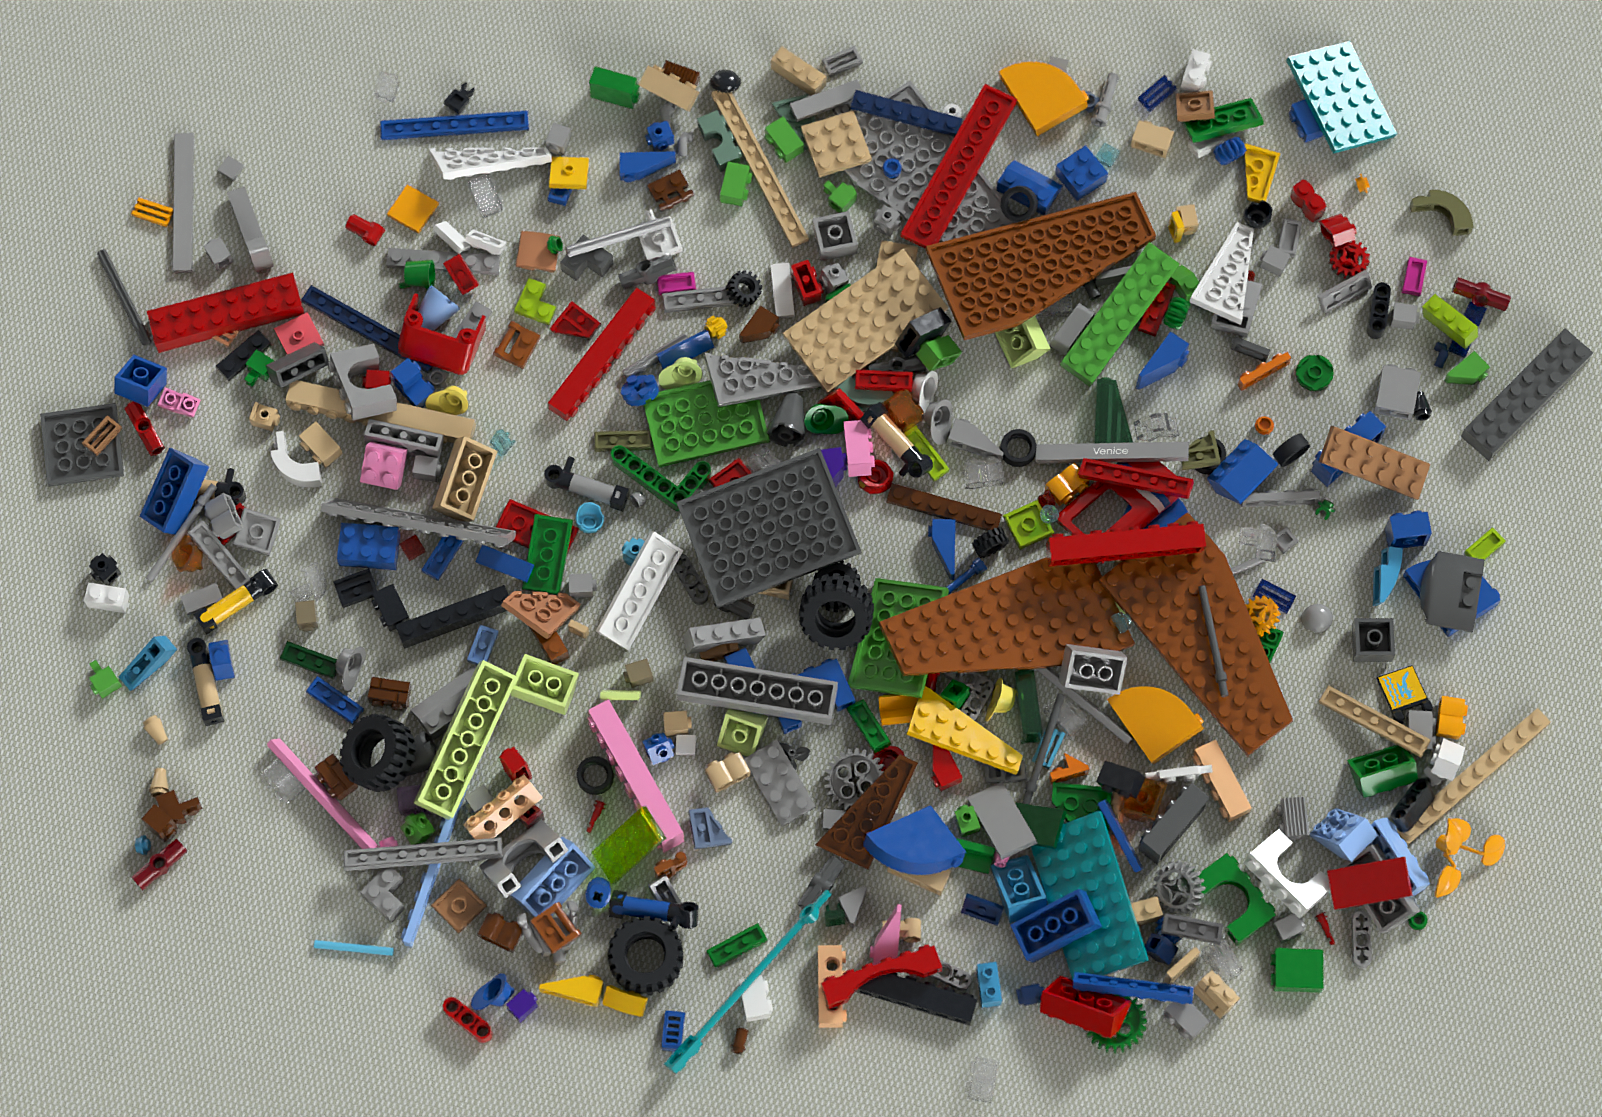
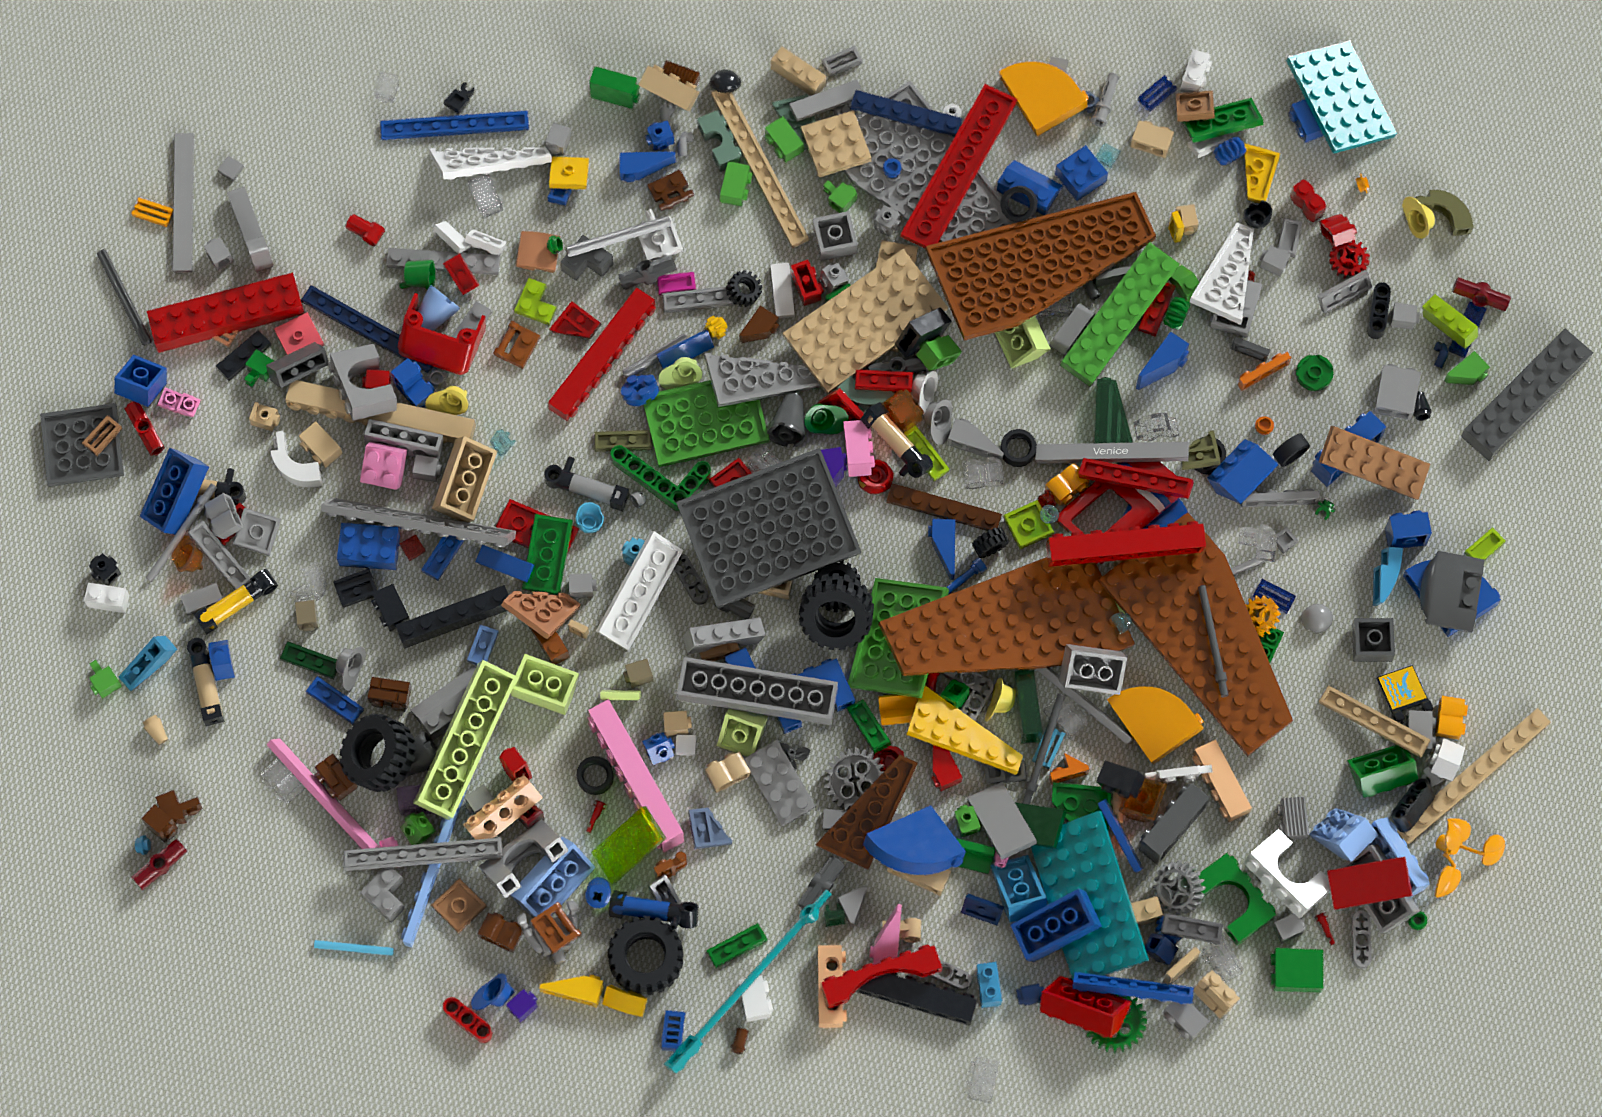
tan cone [149,768,169,798] -> none
light orange tile [387,184,439,234] -> none
dark pink tile [1402,257,1427,297] -> none
none -> light yellow piece [1402,196,1435,239]

